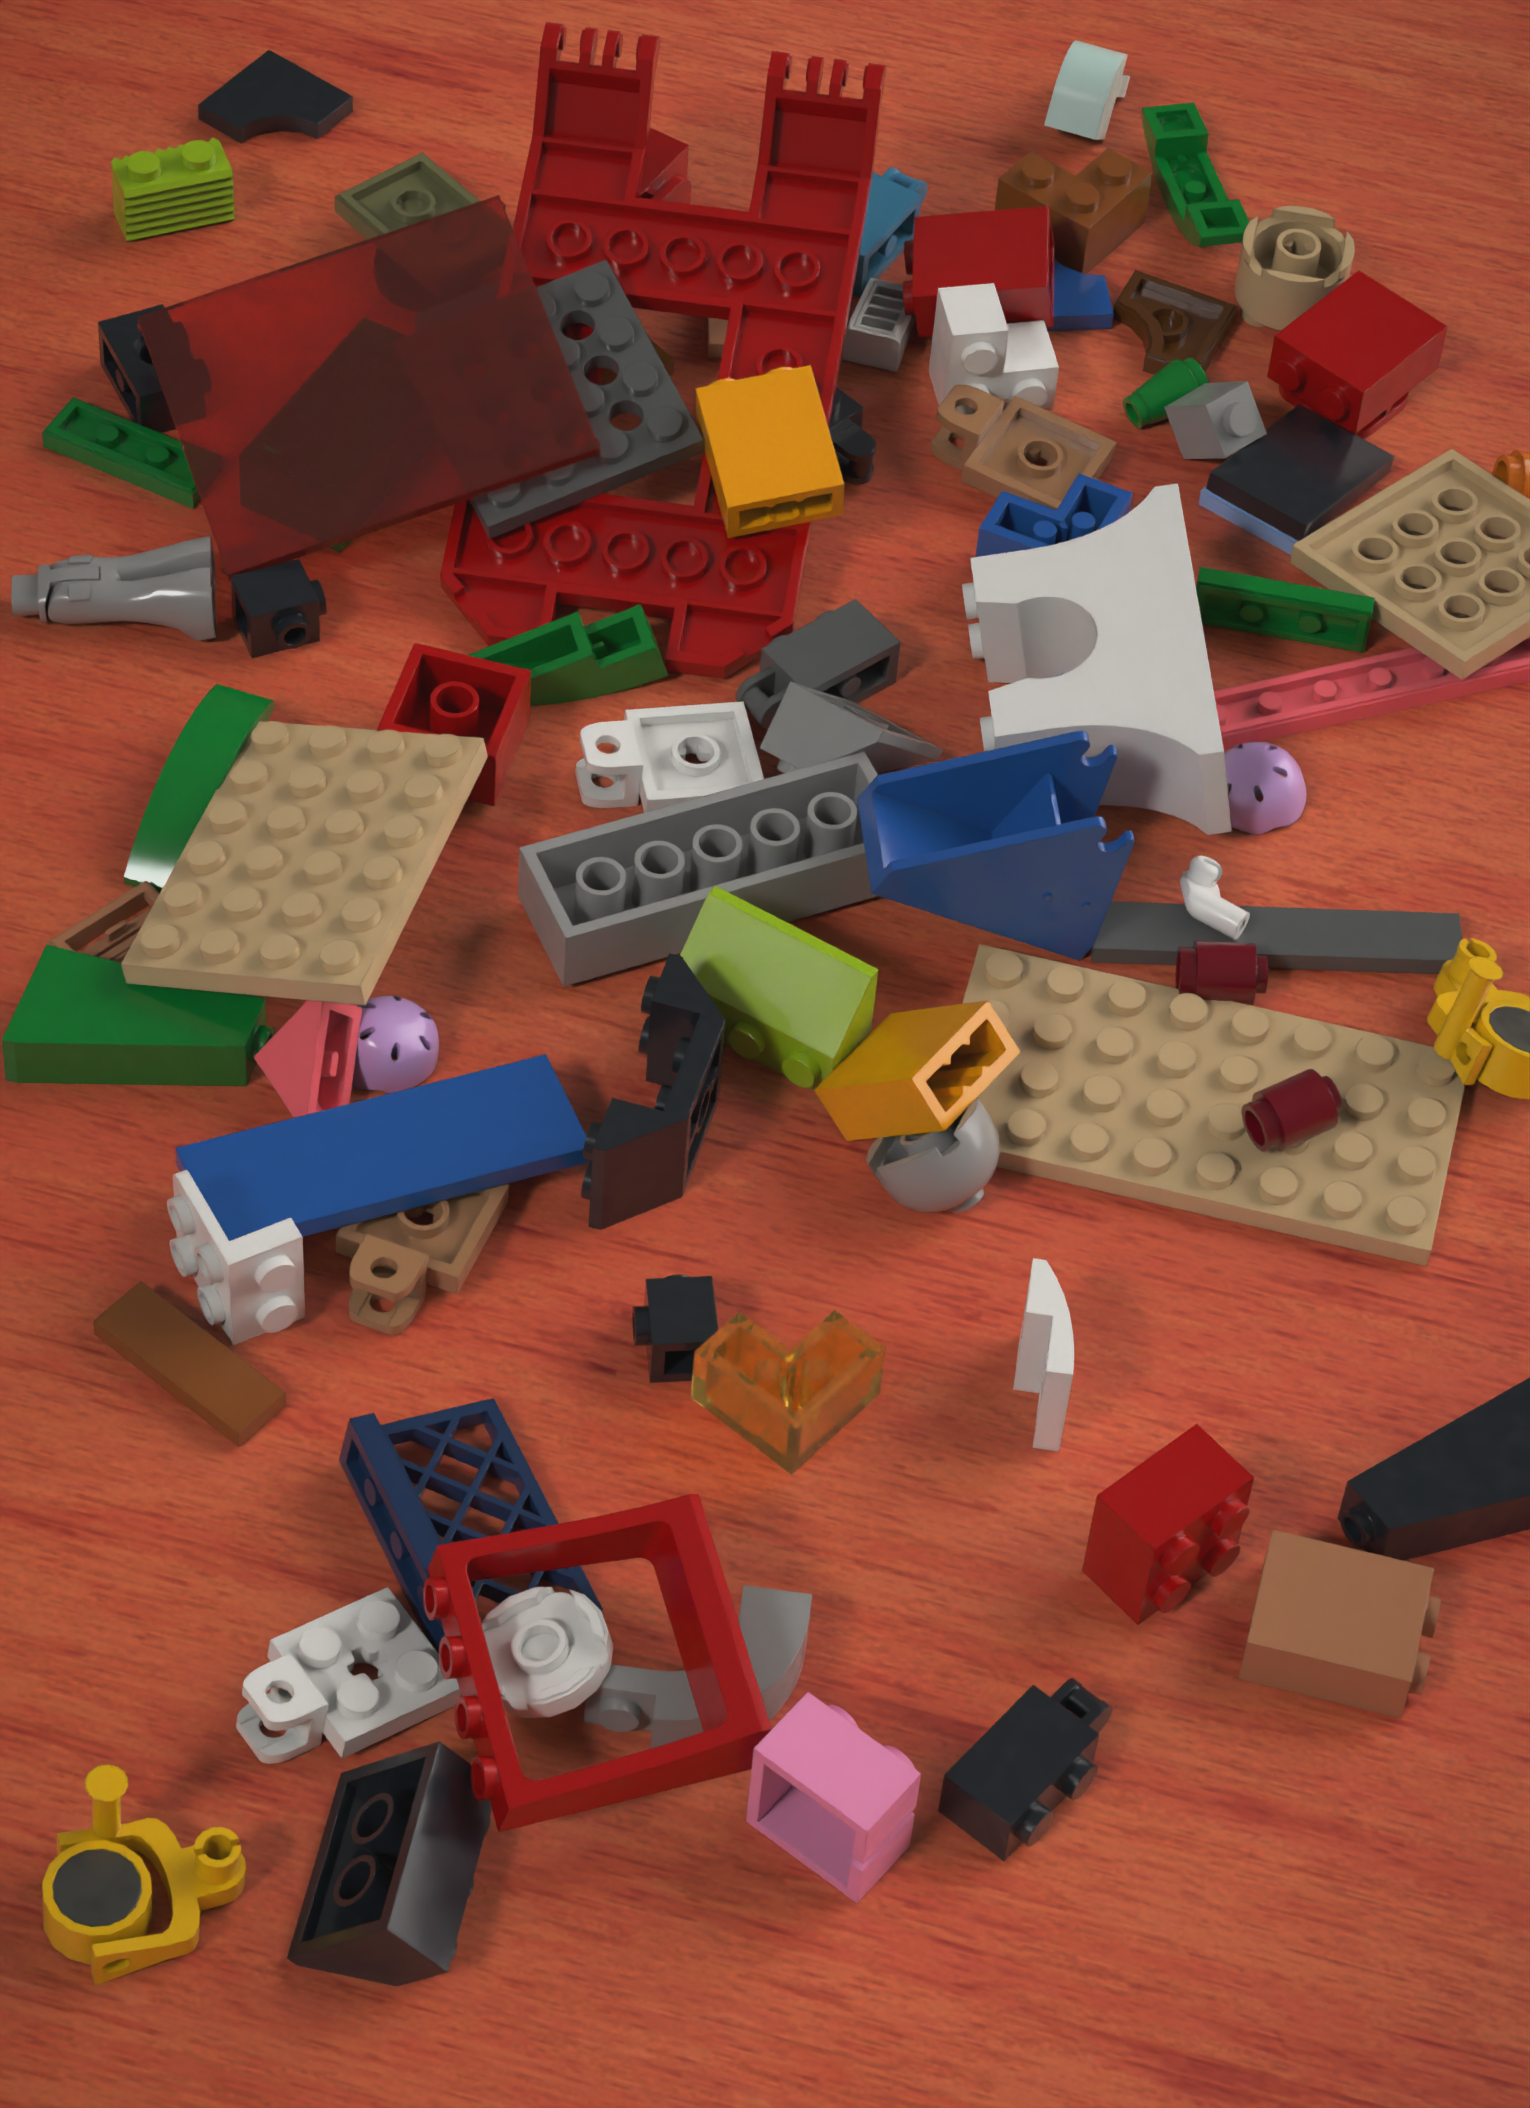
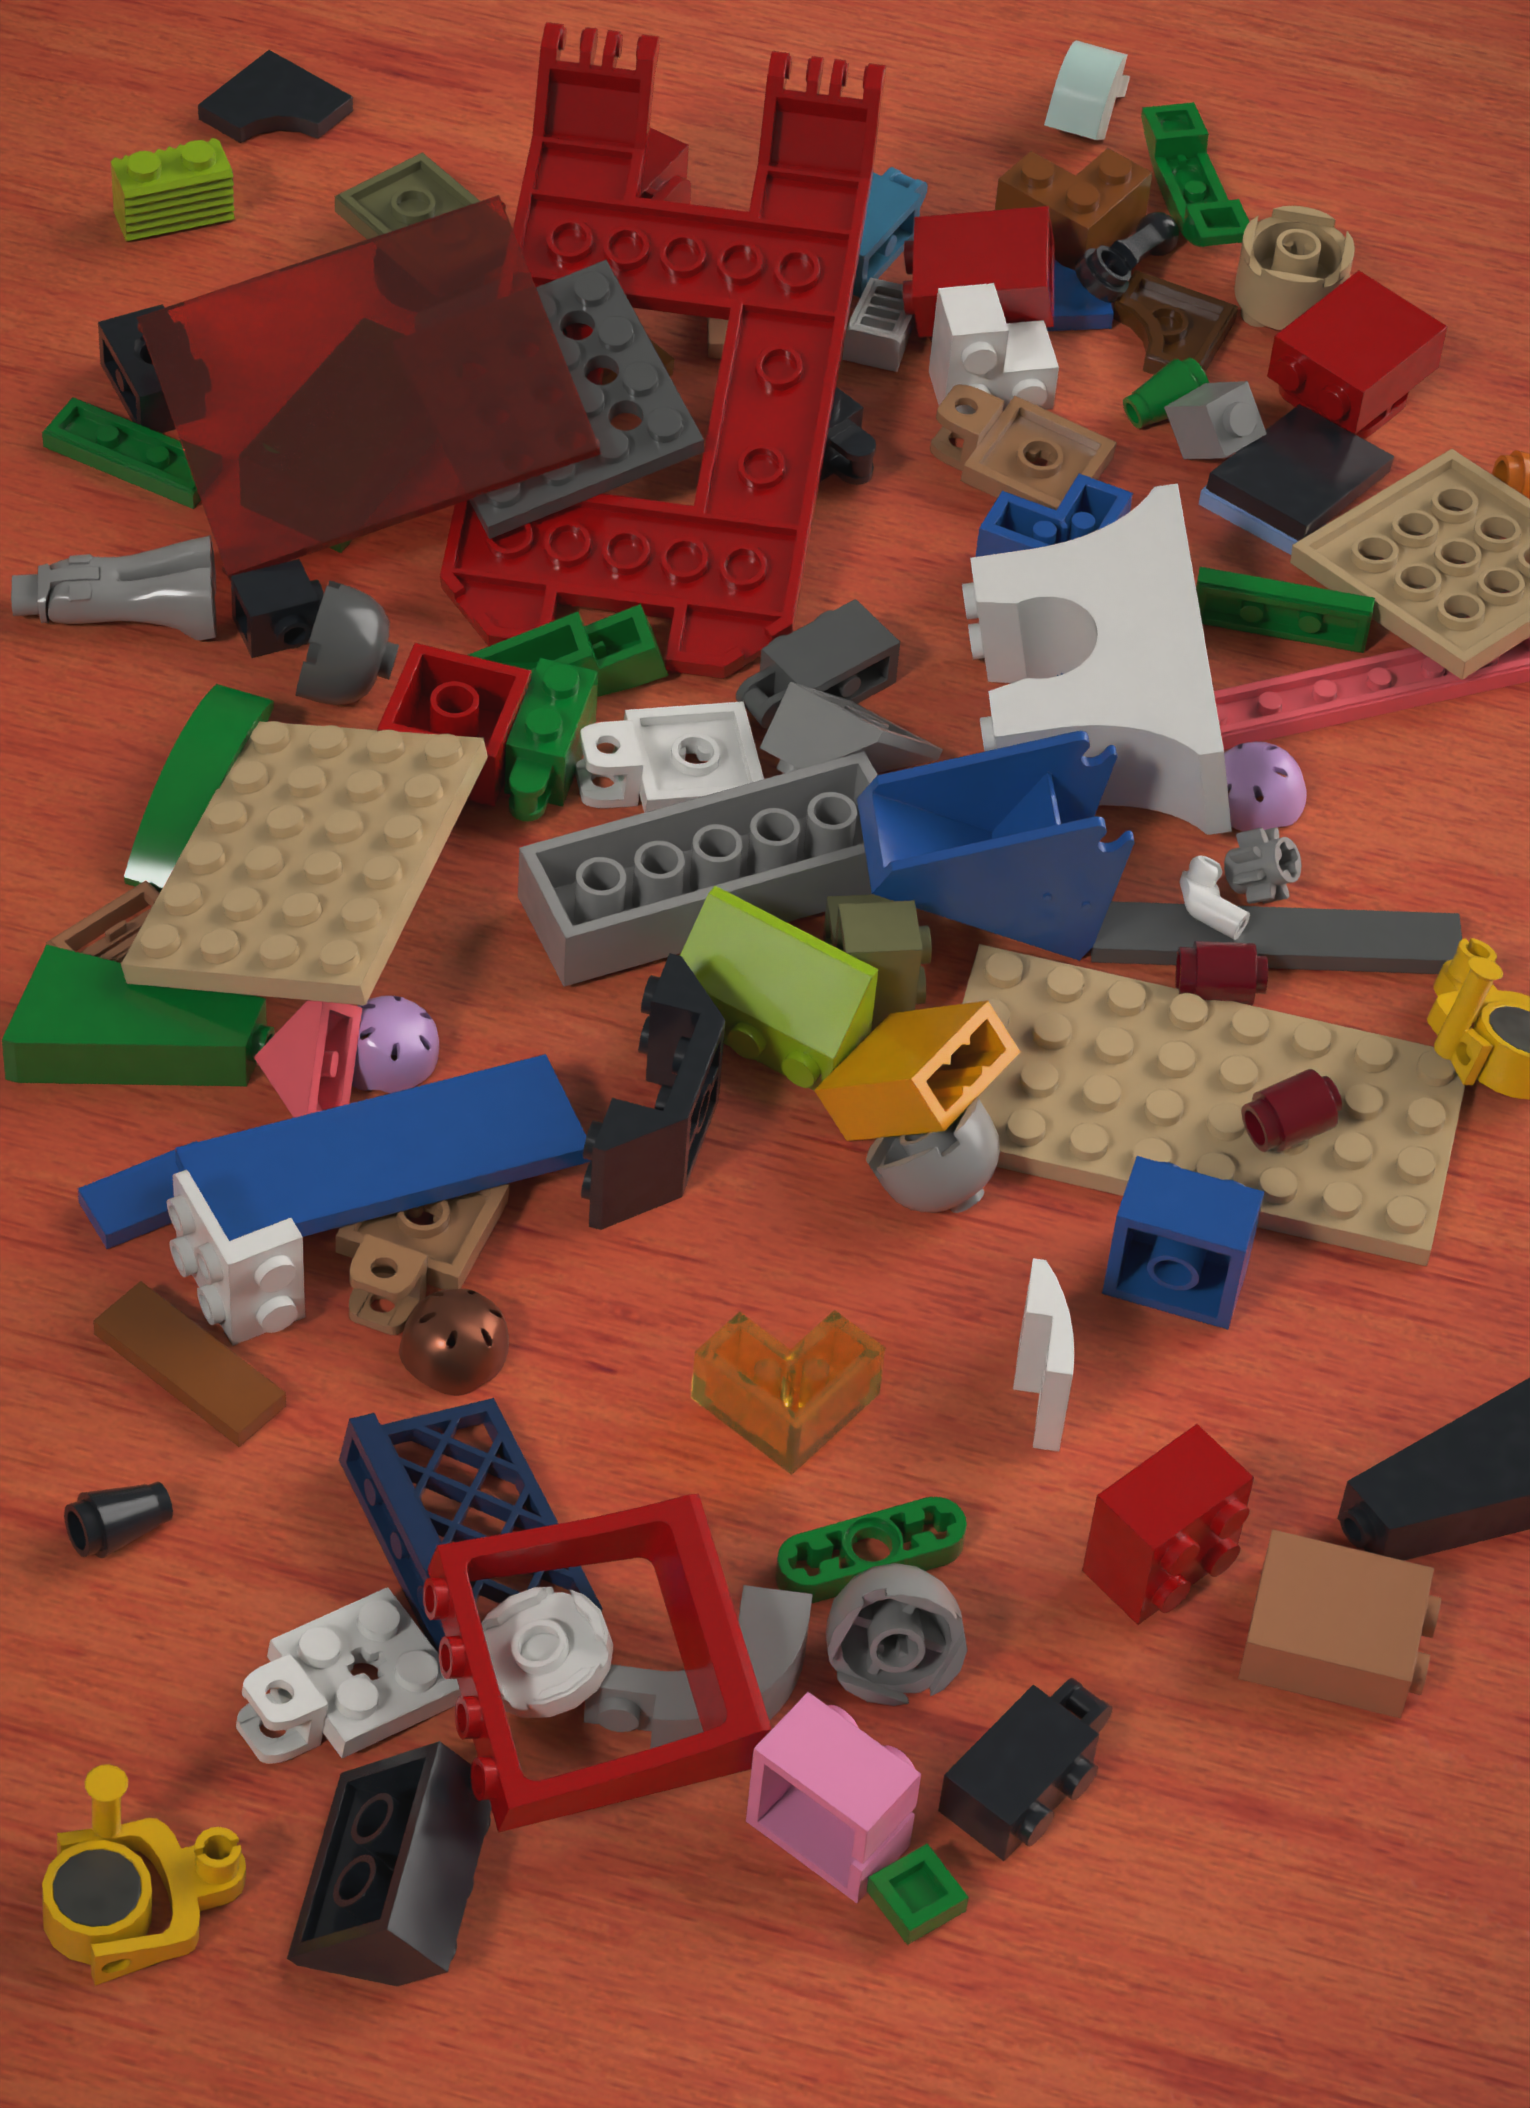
black brick [632,1274,720,1383] -> none
light orange brick [696,365,844,538] -> none
none -> black cone [64,1482,173,1558]
none -> blue tile [78,1141,197,1249]
none -> dark grey cylinder [295,581,399,705]
none -> copper helmet [399,1289,509,1396]
none -> green brick [504,658,598,822]
none -> green beam [775,1497,967,1603]
none -> olive brick [823,894,932,1032]
none -> light grey cylinder [826,1563,967,1706]
none -> green plate [866,1843,969,1945]
none -> black piece [1075,212,1179,303]
none -> blue brick [1102,1156,1265,1330]
none -> light grey gear [1224,827,1302,904]

